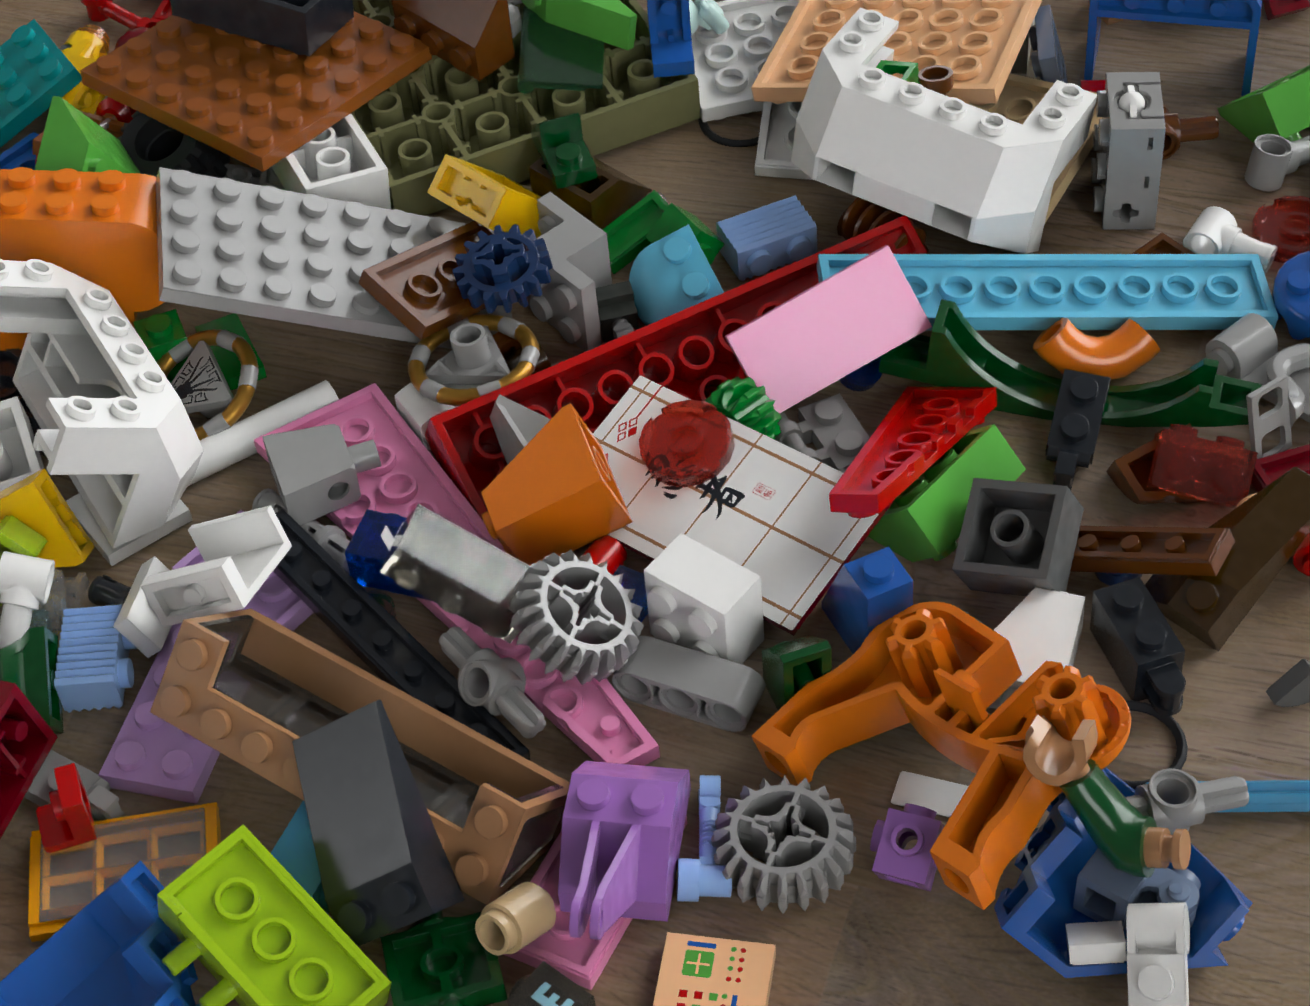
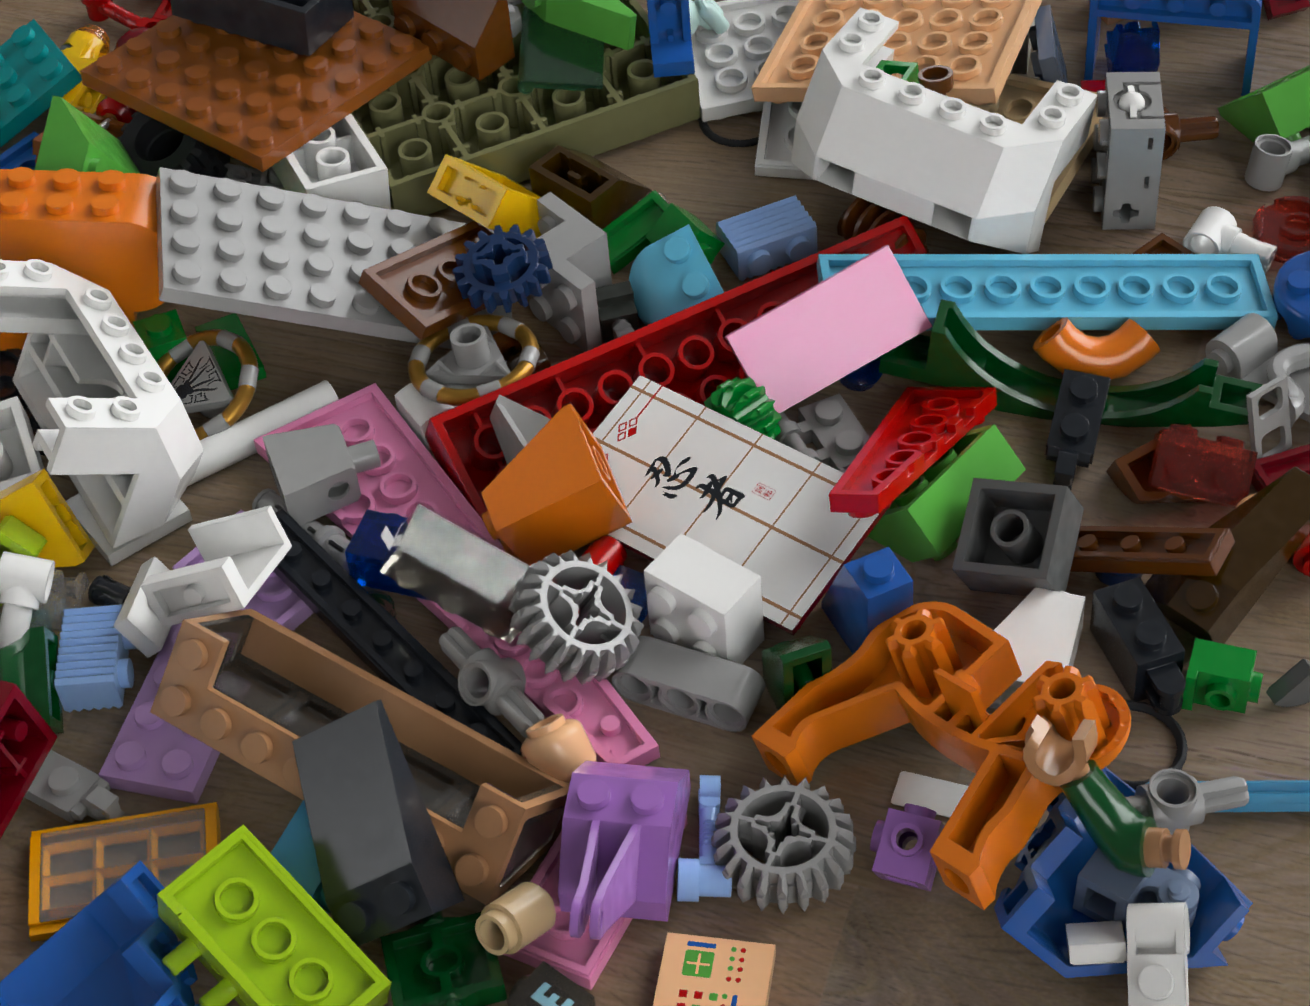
red bracket [36,763,97,853] -> none
dark green slope [531,113,597,189] -> none
clear red tile [639,400,735,488] -> none
none -> light nougat head [521,713,597,787]
none -> clear blue hand [1104,21,1160,72]
none -> green brick [1182,638,1264,714]

